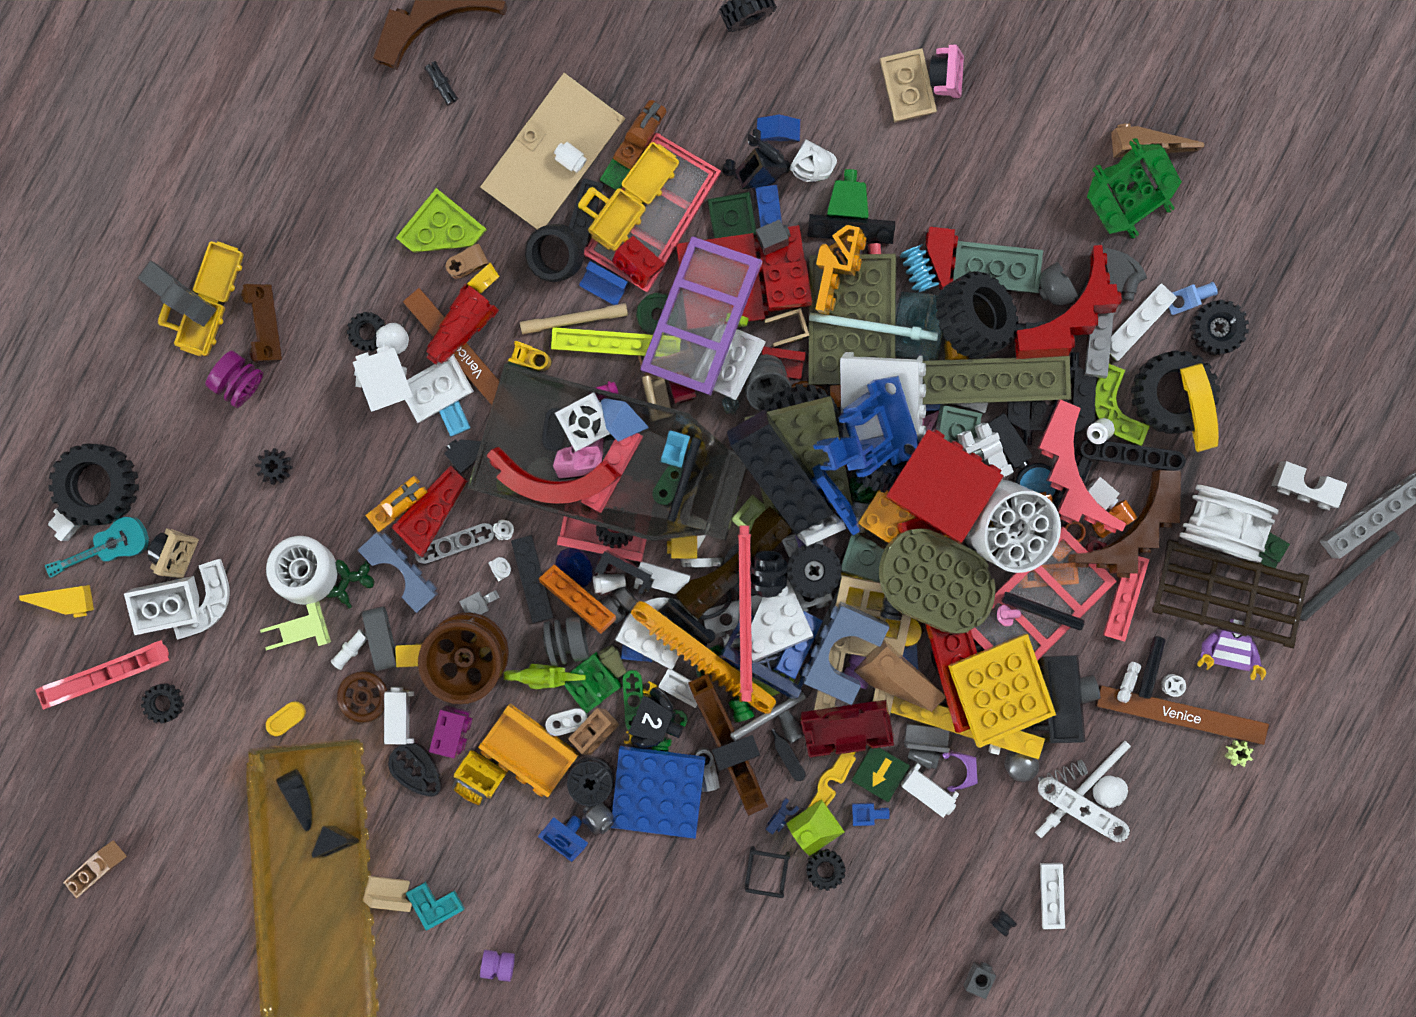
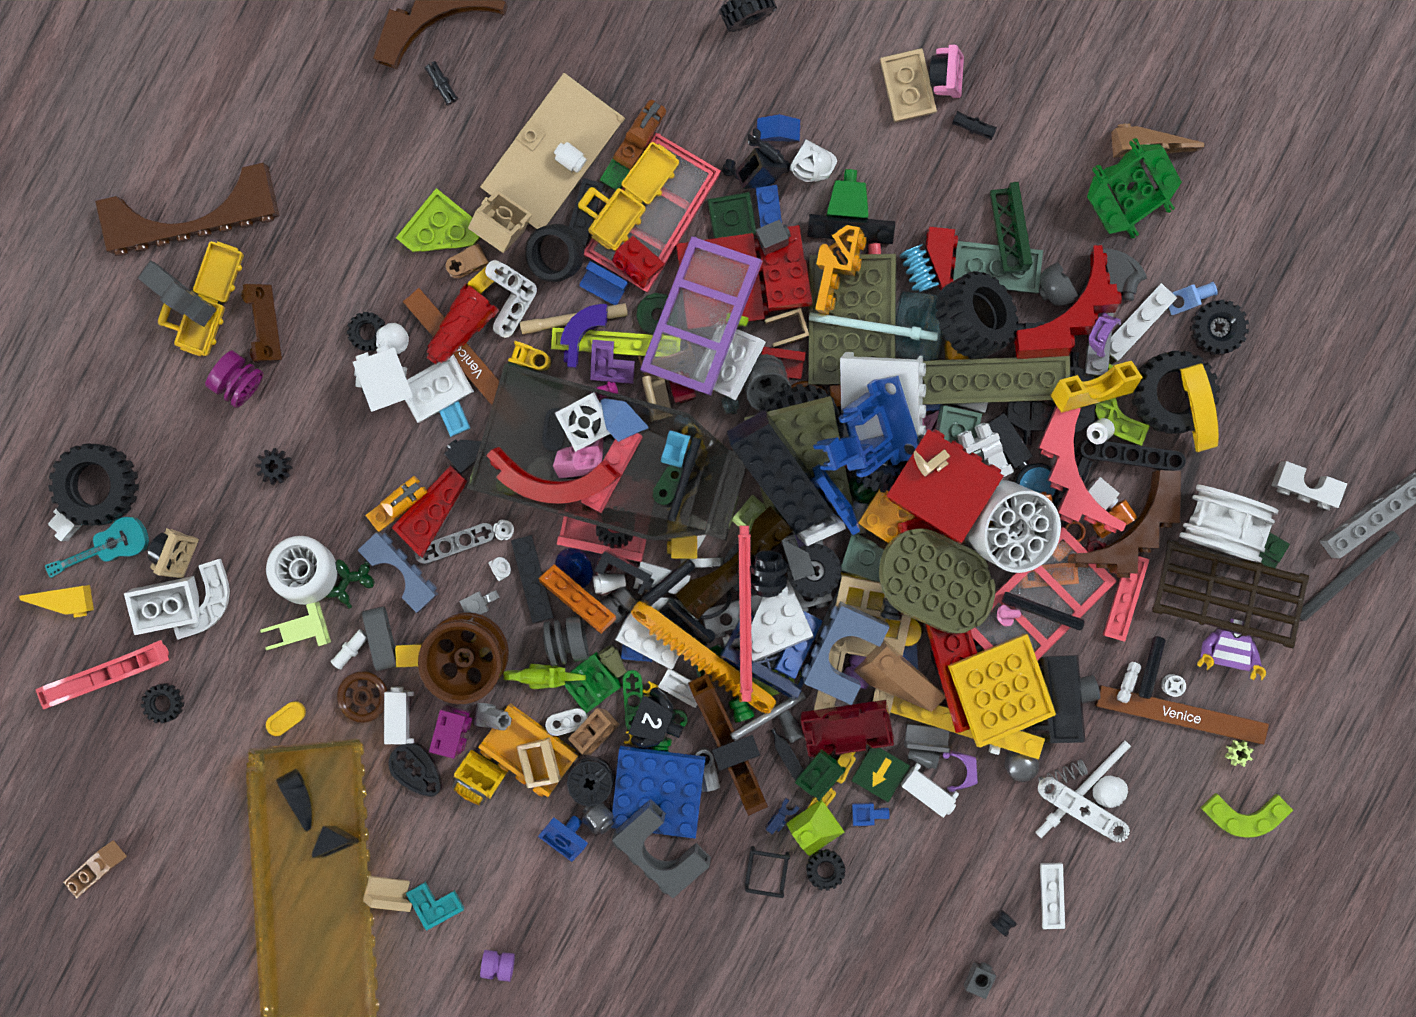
none -> reddish brown arch [95,163,280,256]
none -> tan brick [468,190,533,253]
none -> light grey piece [474,703,512,730]
none -> white beam [485,260,537,338]
none -> tan tile [516,737,561,788]
none -> dark purple arch [560,304,608,369]
none -> medium lavender plate [590,340,635,384]
none -> dark grey arch [612,799,711,898]
none -> black axle [643,559,695,606]
none -> dark grey tile [782,541,815,581]
none -> dark green plate [795,749,846,801]
none -> tan plate [914,449,950,477]
none -> black pin [952,111,997,140]
none -> dark green fence [990,182,1033,273]
none -> yellow arch [1051,360,1142,413]
none -> medium lavender helmet [1089,313,1121,358]
none -> lime plate [1200,793,1293,837]

